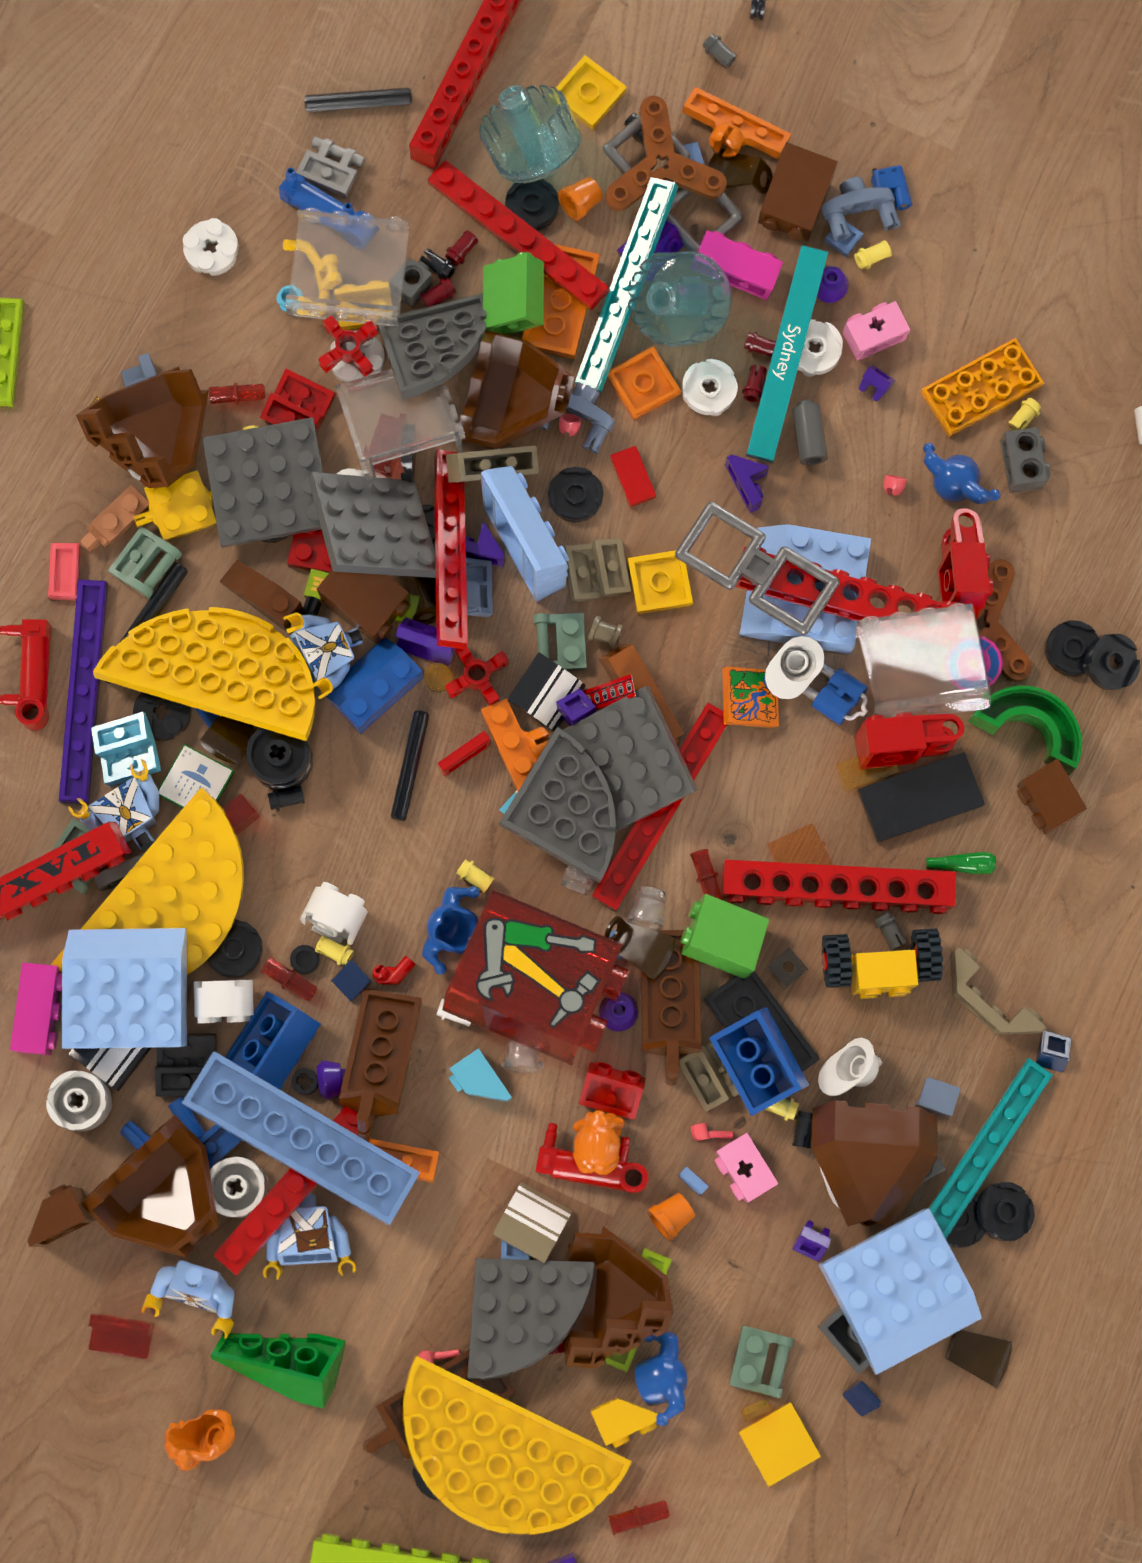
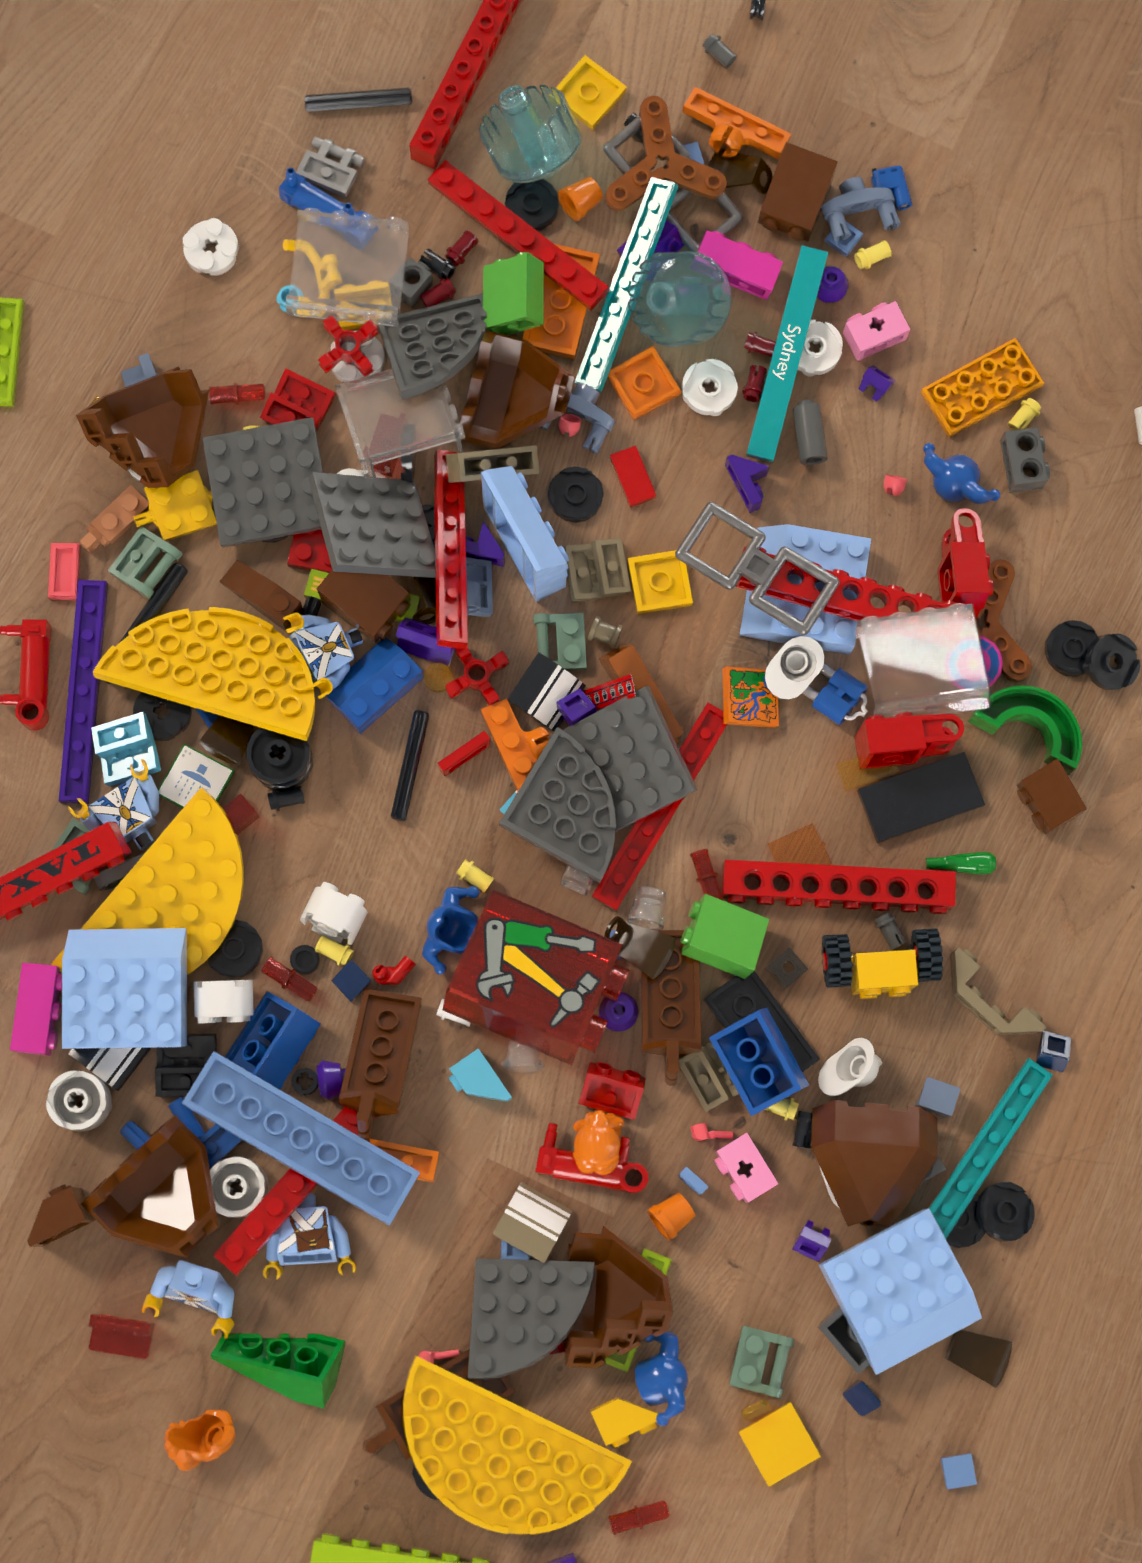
none -> medium blue tile [940,1453,977,1489]

